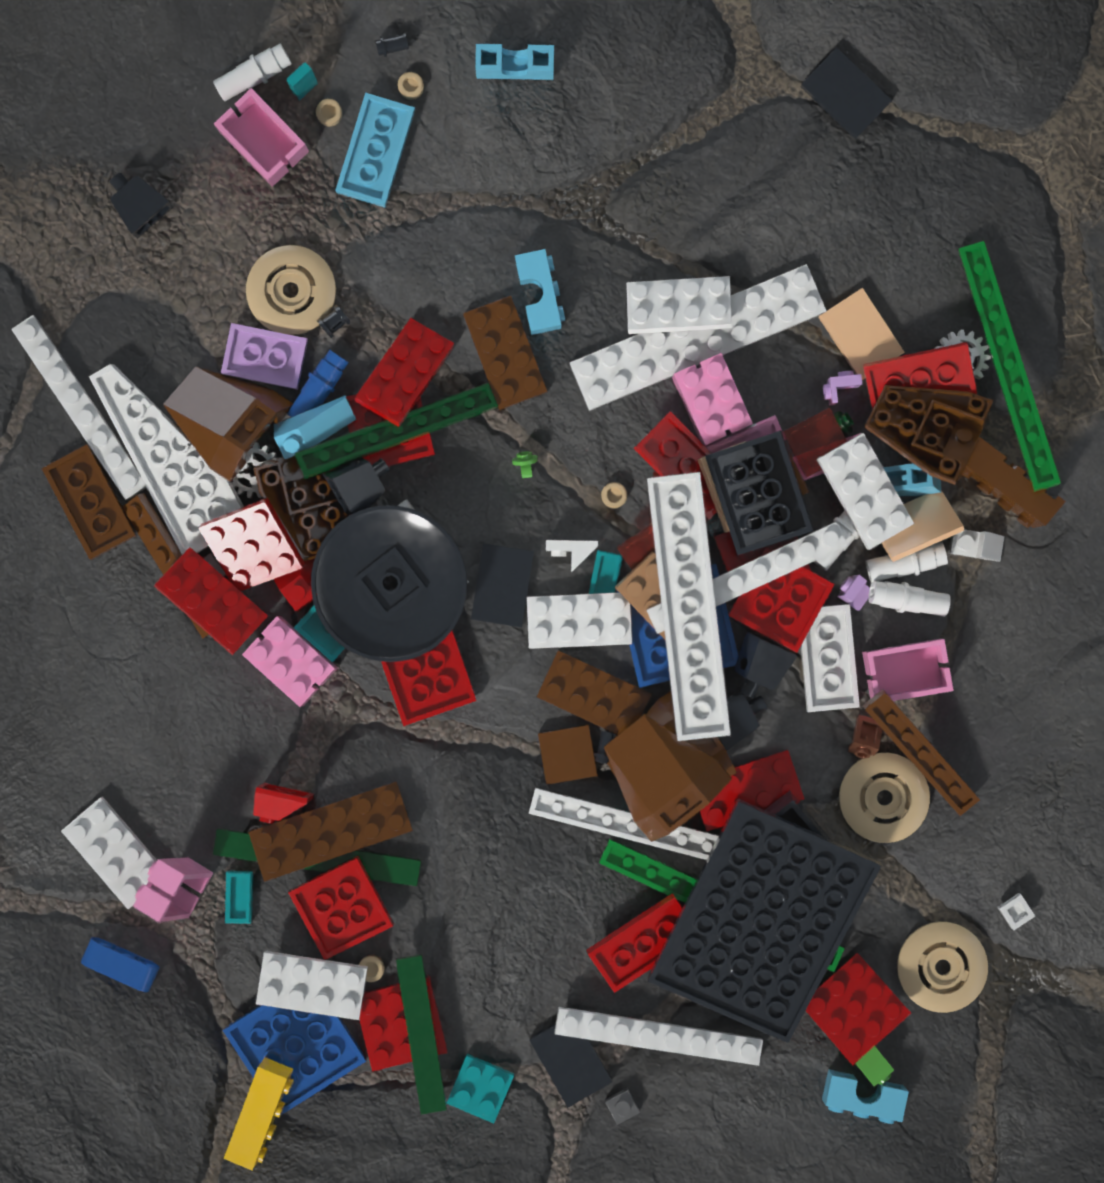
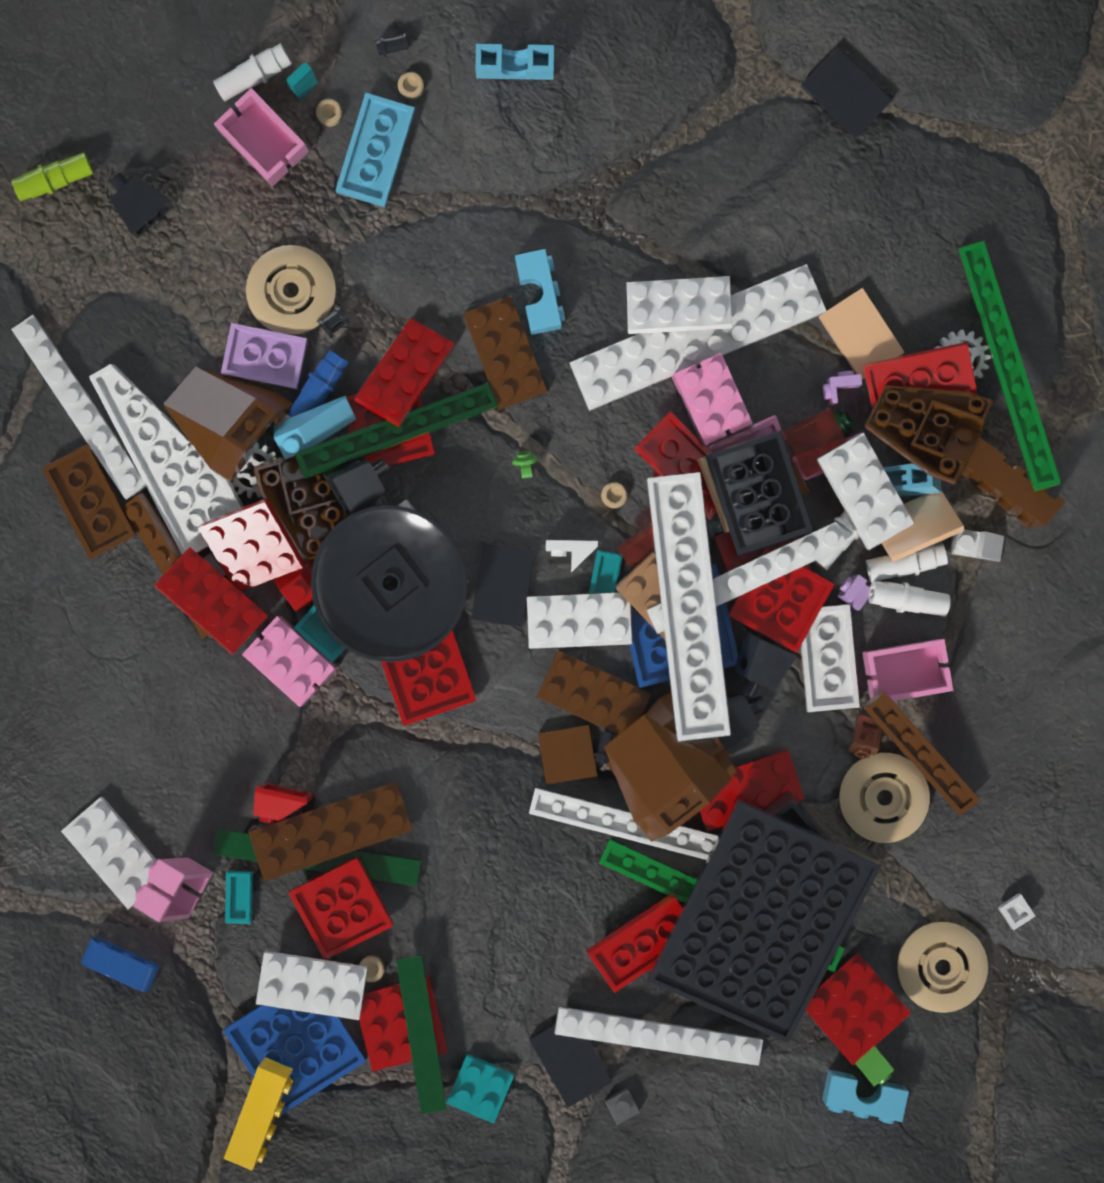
none -> lime piece [11,152,93,202]

